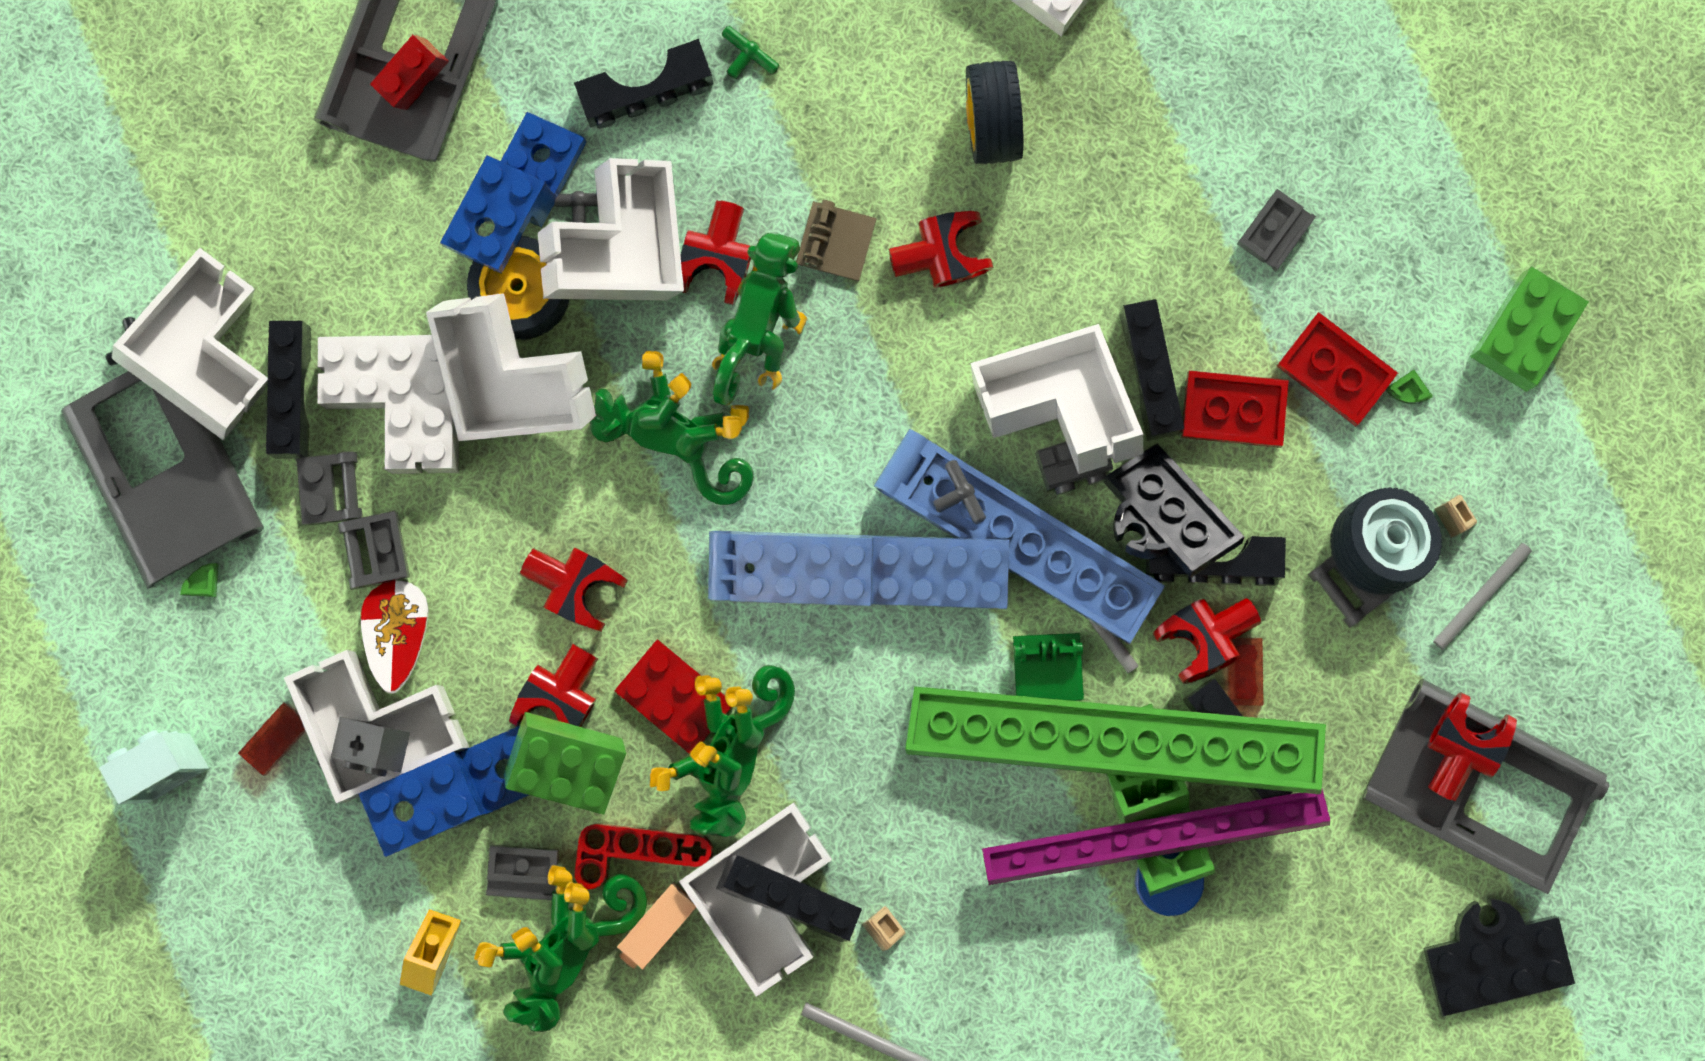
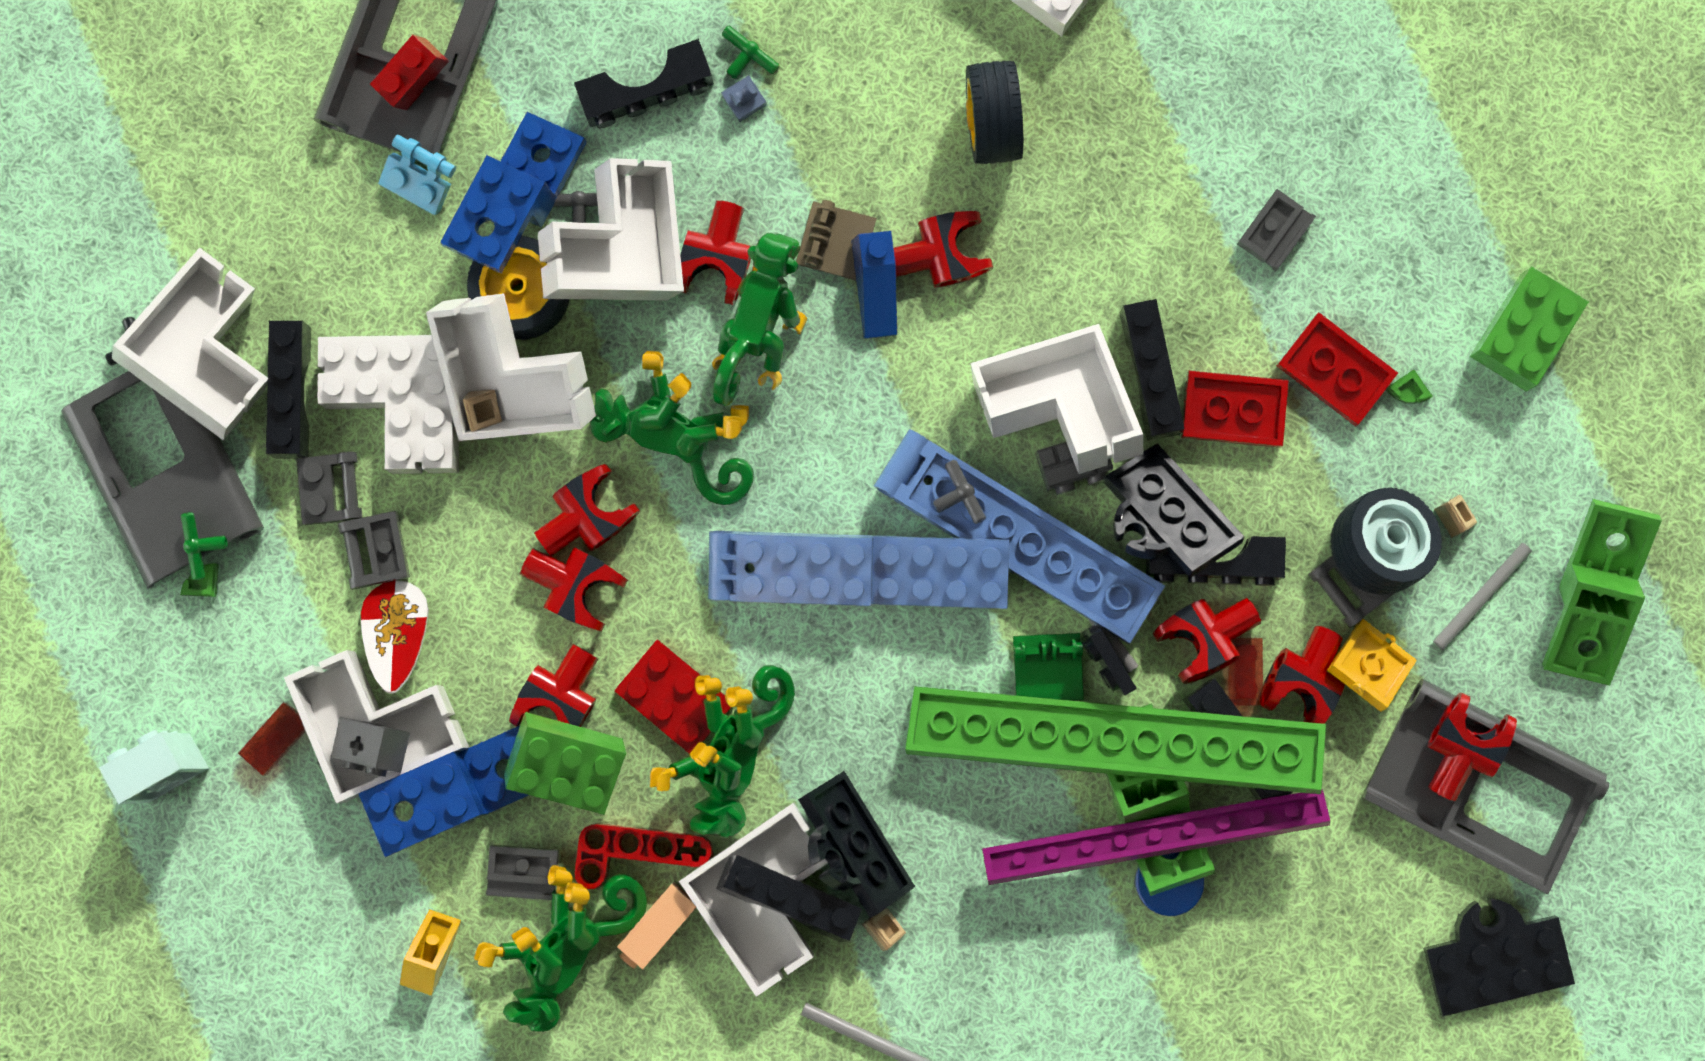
none -> green piece [180,512,228,580]
none -> medium azure plate [378,135,456,215]
none -> tan slope [463,389,502,432]
none -> red connector [534,464,640,557]
none -> sand blue tile [721,75,767,122]
none -> black plate [798,771,915,918]
none -> blue slope [851,231,897,339]
none -> black plate [1082,623,1137,696]
none -> red connector [1260,626,1345,724]
none -> yellow plate [1327,619,1417,712]
none -> bright green bracket [1542,499,1662,686]

